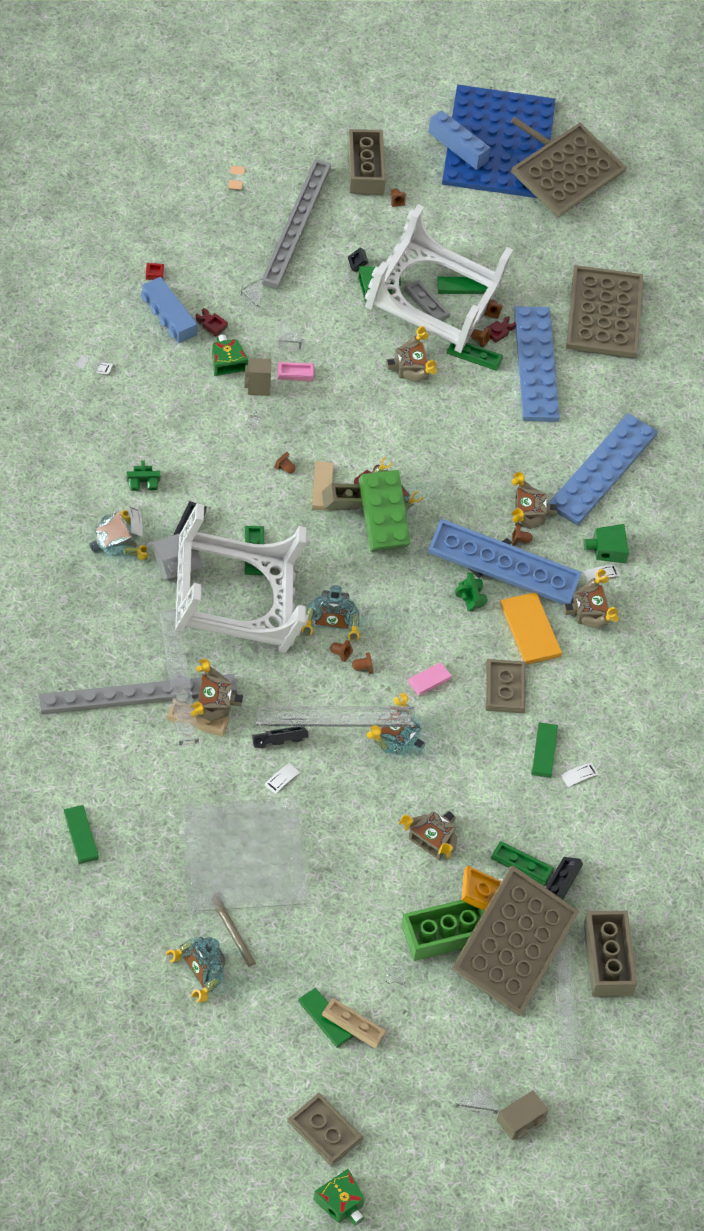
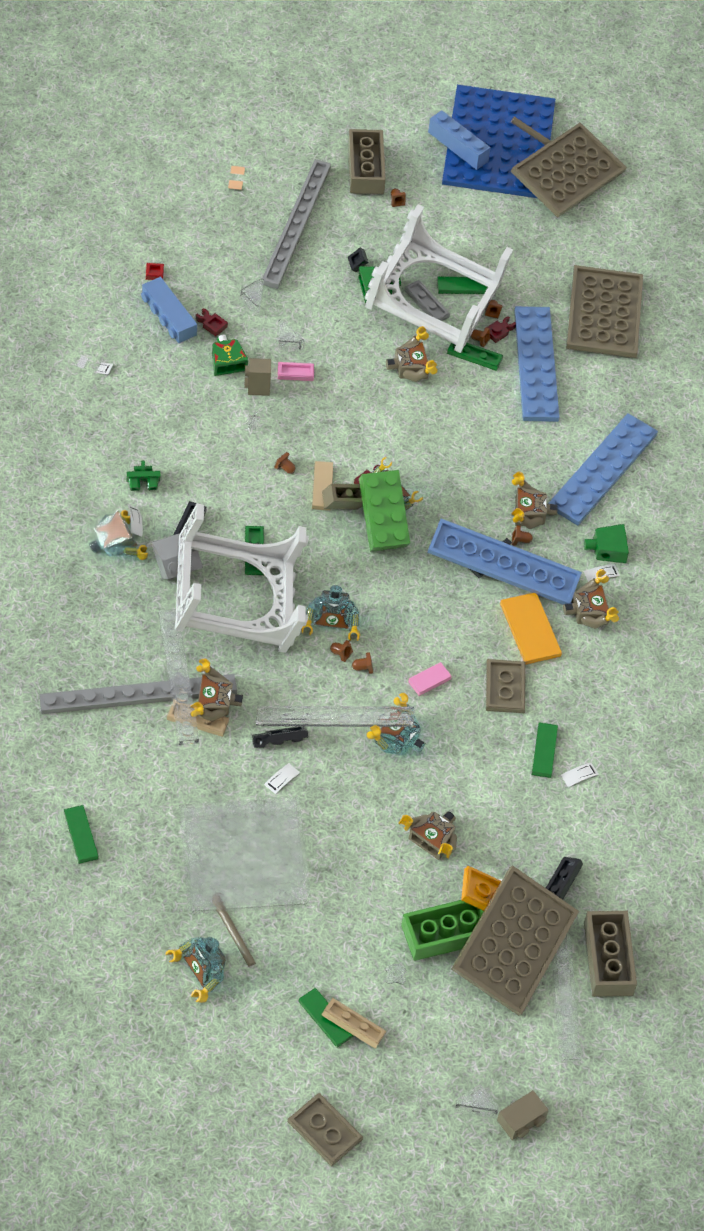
green torso [313,1169,365,1226] -> none
green hips [455,572,488,611] -> none
green tile [491,841,554,886] -> none

